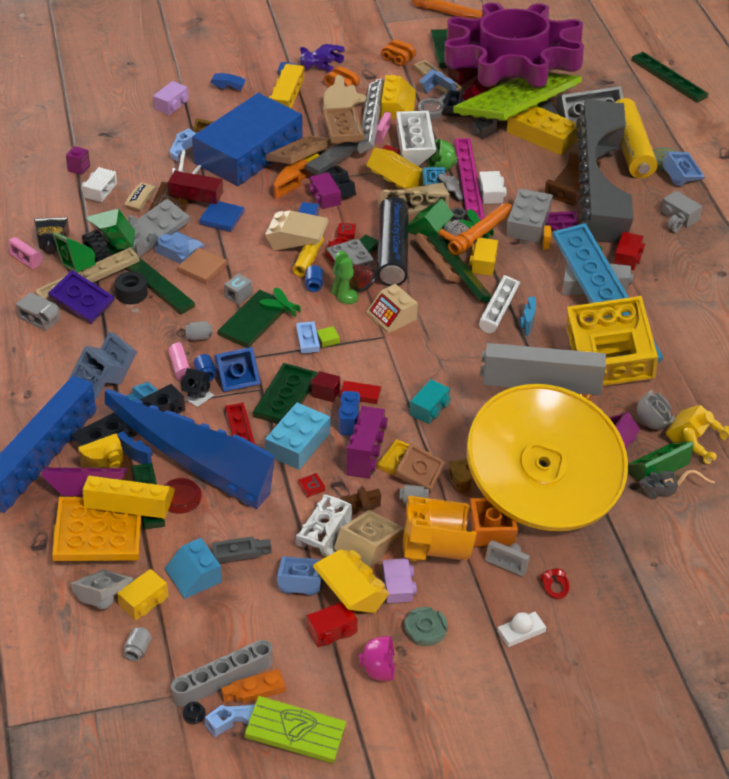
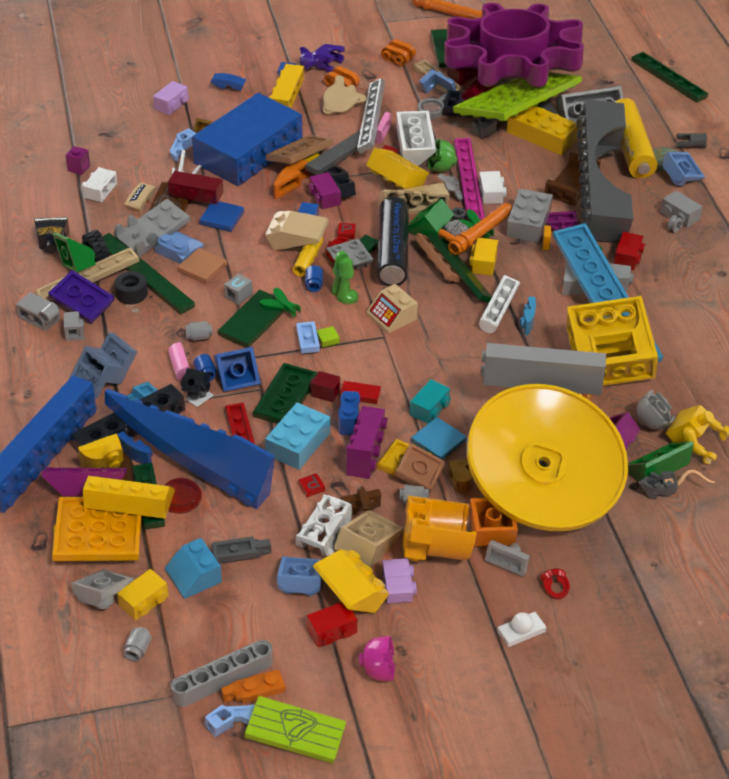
bright pink brick [9,237,43,269] -> none
green slope [87,209,135,250] -> none
black plate [182,701,206,724] -> none
medium nougat hinge [323,107,364,144] -> none
clear red hat [351,264,377,292] -> none
yellow slope [381,75,416,119] -> none
sand green tile [404,607,448,646] -> none
dark azure slope [422,167,445,185] -> none
none -> light grey brick [64,311,85,341]
none -> dark azure tile [411,417,467,460]
none -> dark grey hinge [676,133,707,148]

